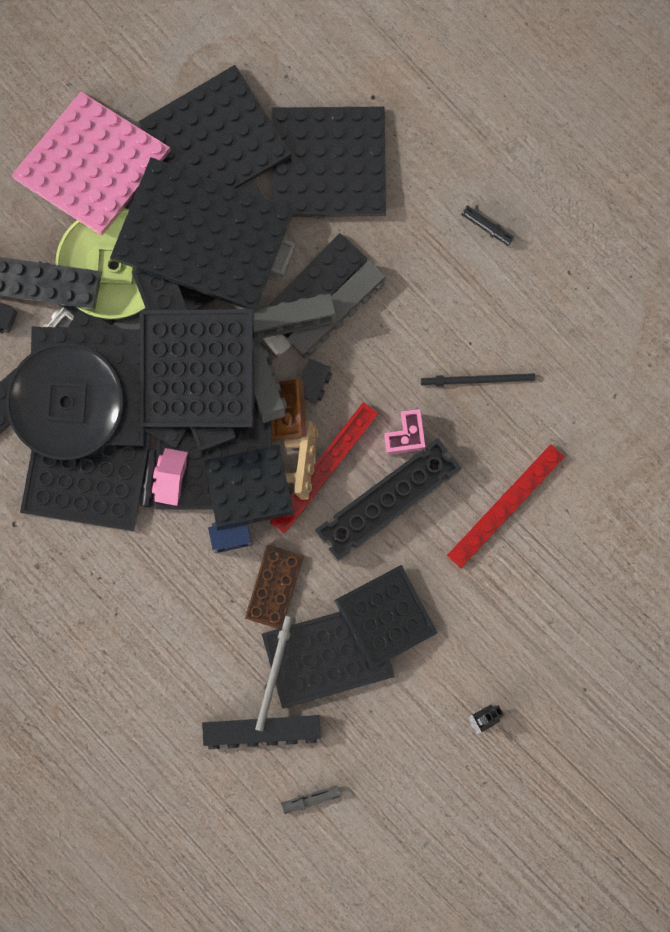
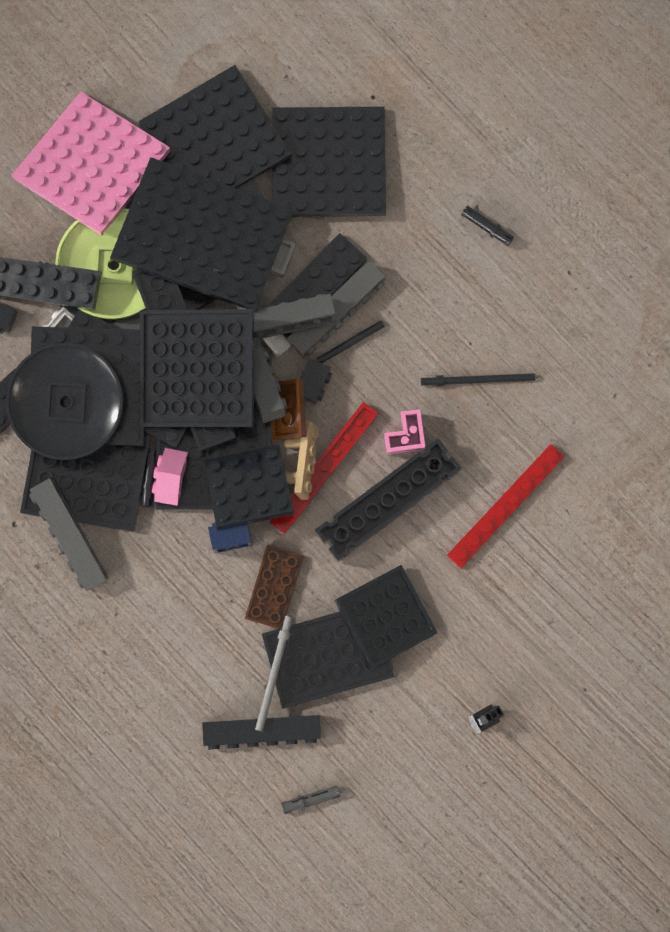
none -> dark grey brick [29,477,109,591]
none -> black bar [316,320,385,363]

